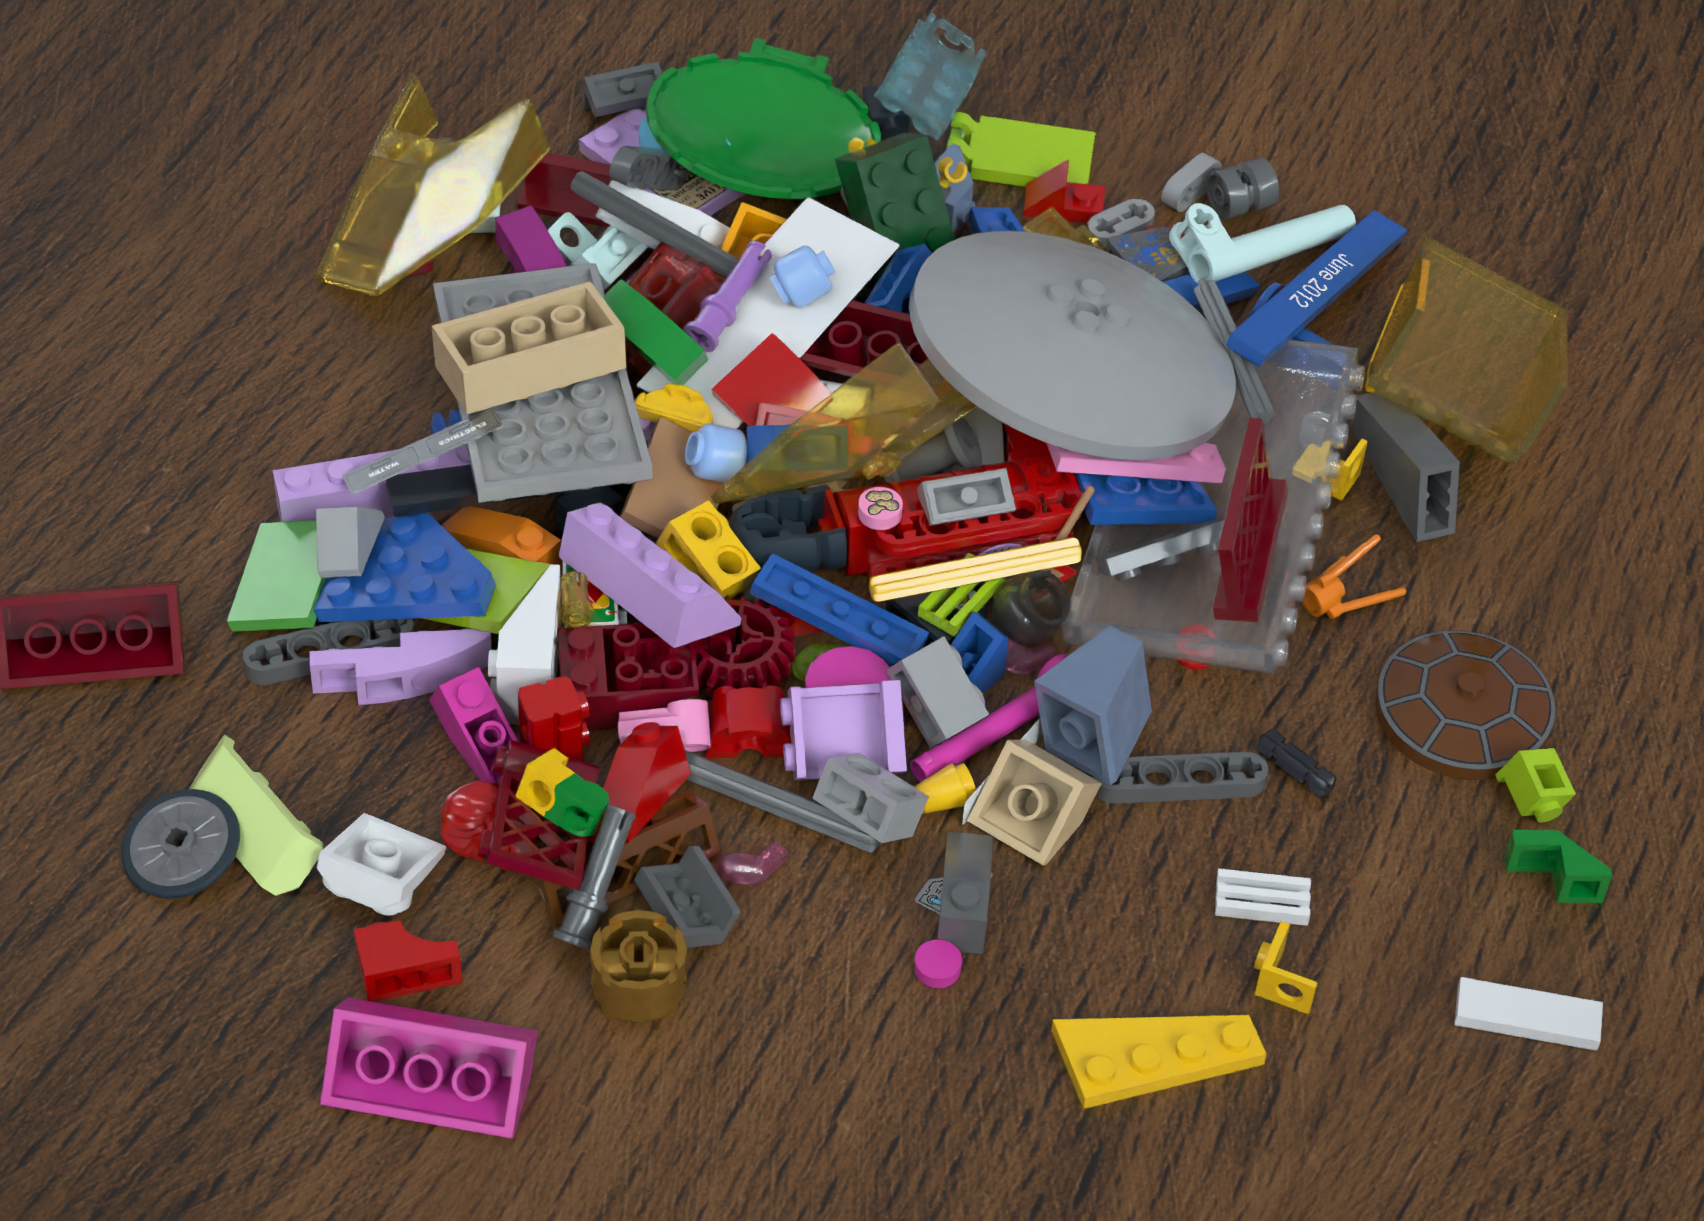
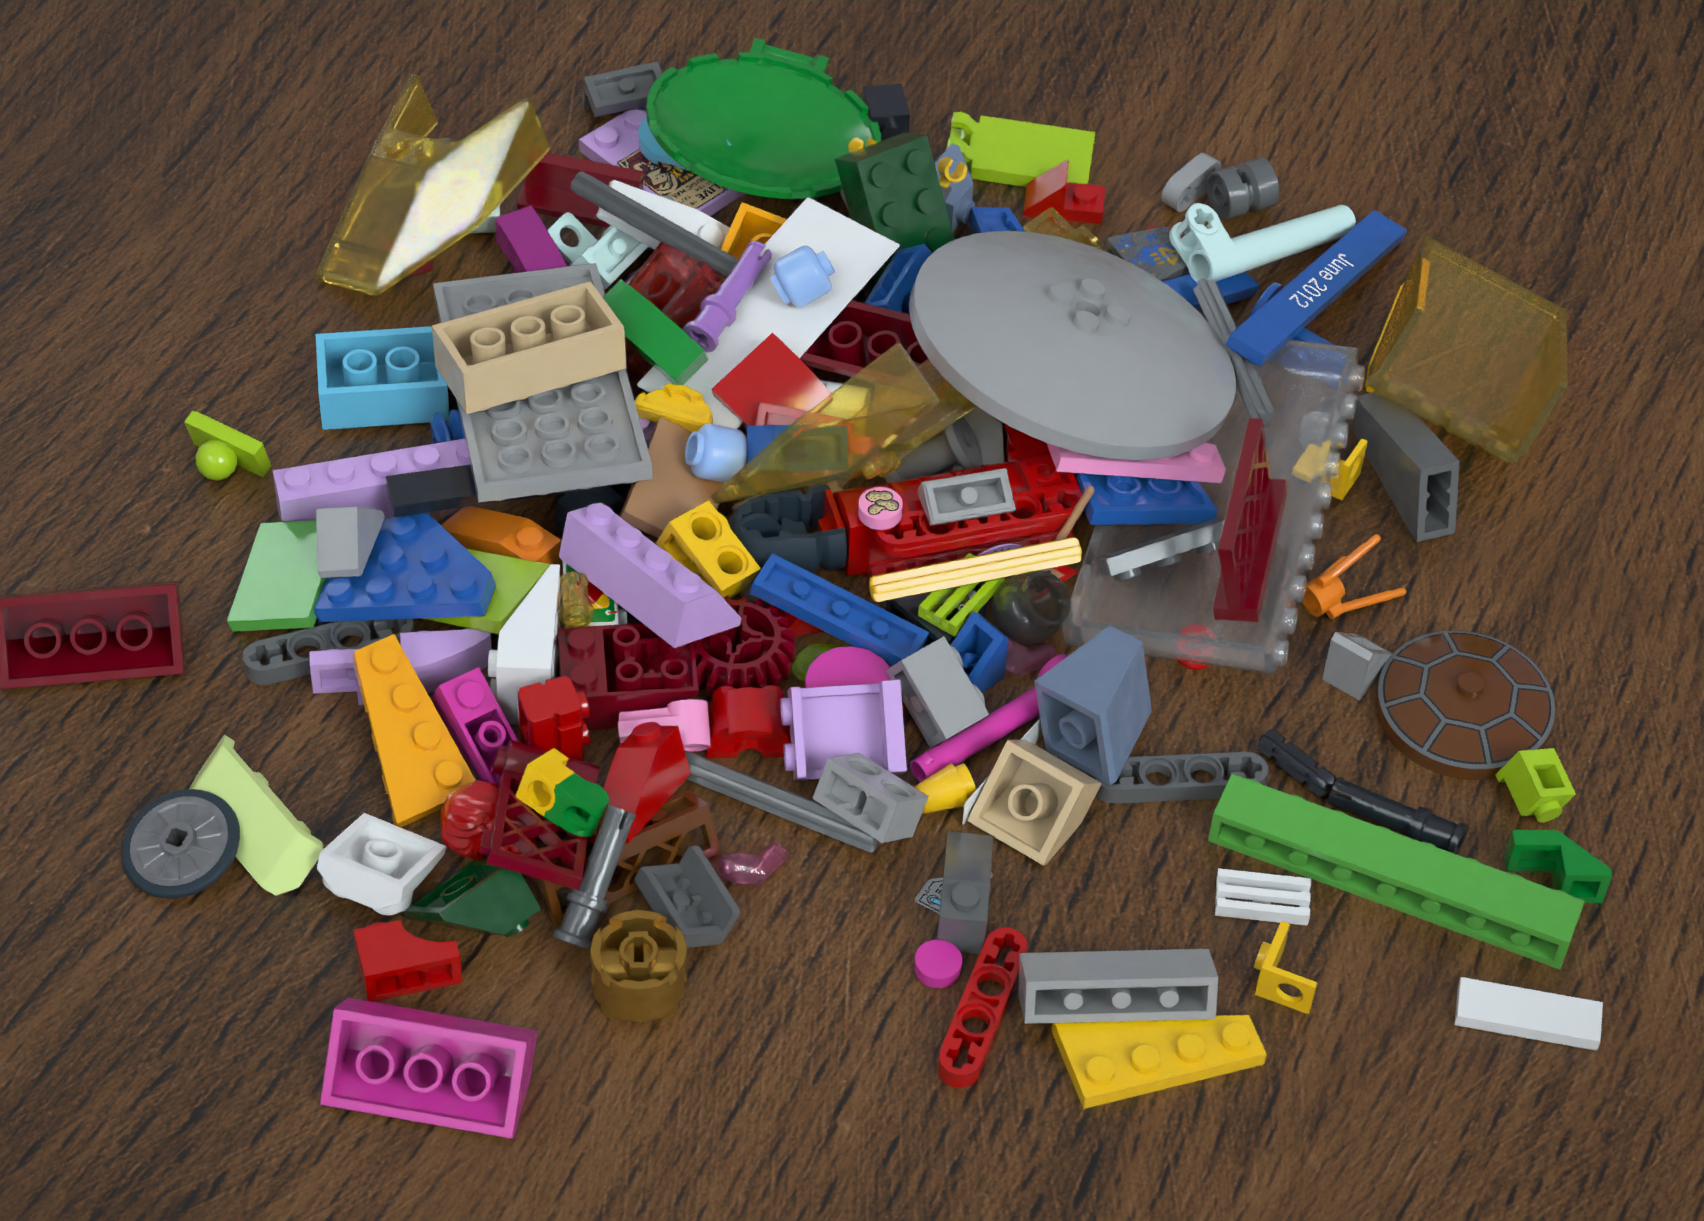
sticker [343,408,503,494] -> none
dark grey beam [609,146,690,191] -> none
clear light blue piece [873,12,987,141] -> none
light grey beam [1086,199,1155,251] -> none
none -> lime tile [184,411,271,481]
none -> medium azure brick [316,326,449,430]
none -> light orange wing [352,634,476,828]
none -> dark green slope [401,860,541,937]
none -> red beam [937,927,1028,1088]
none -> light grey brick [1018,949,1218,1024]
none -> bright green brick [1208,774,1585,969]
none -> light grey slope [1322,632,1393,701]
none -> black pin [1328,777,1469,855]

